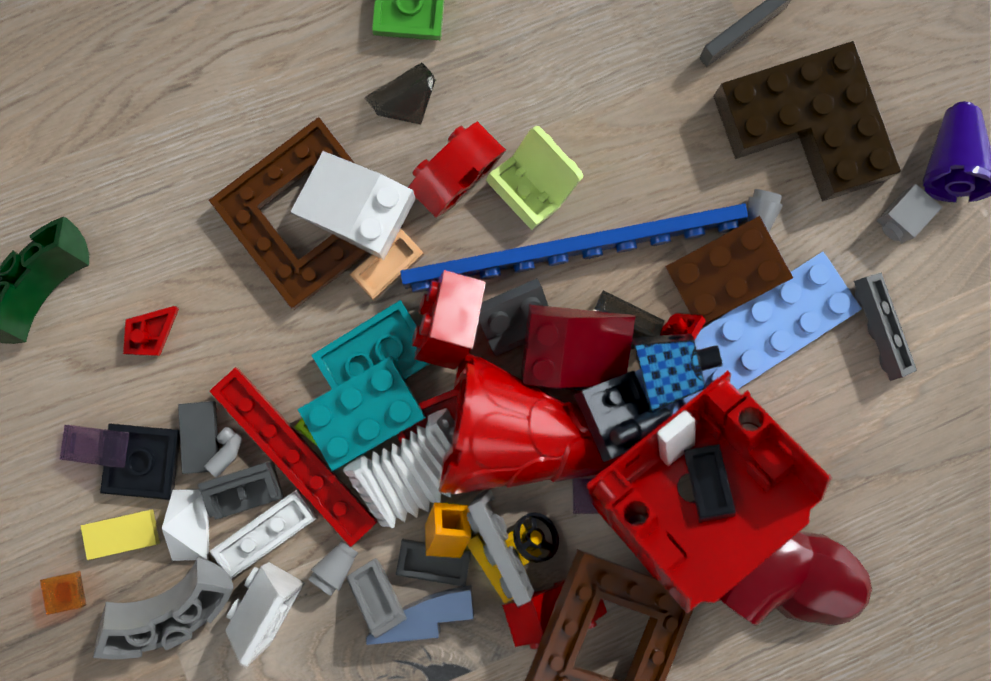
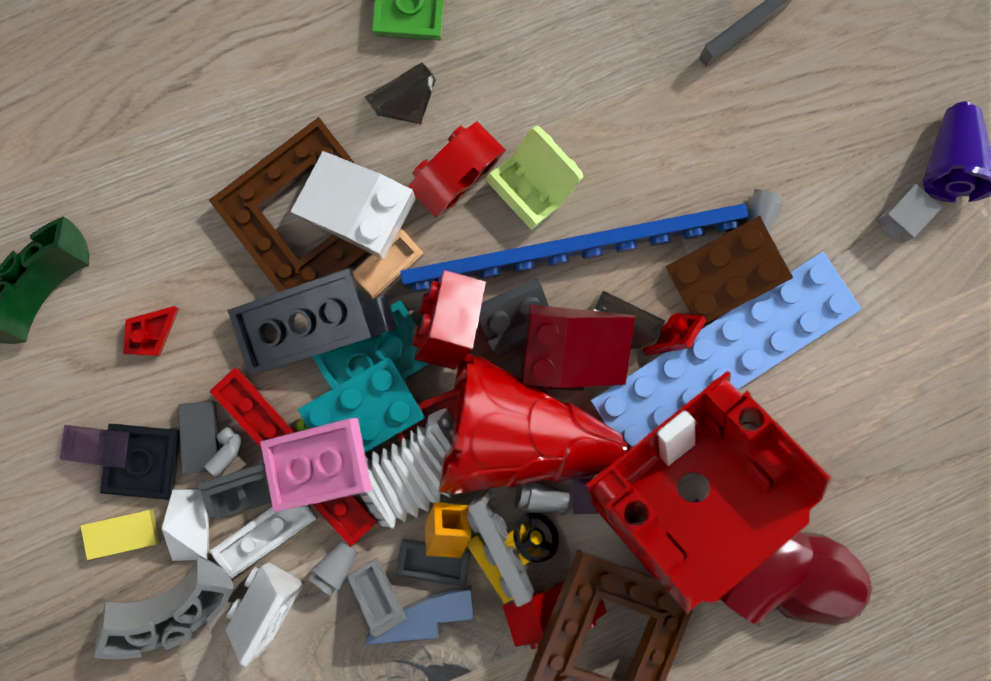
clear orange plate [40,571,86,615] -> none
black plate [574,370,672,462] -> none
torso [633,334,723,411] -> none
black tile [684,444,736,523] -> none
dark brown brick [713,41,901,202] -> none
dark grey plate [854,272,917,381] -> none
none -> black hinge [227,268,398,376]
none -> bright pink plate [260,418,372,512]
none -> light grey cone [515,482,569,514]

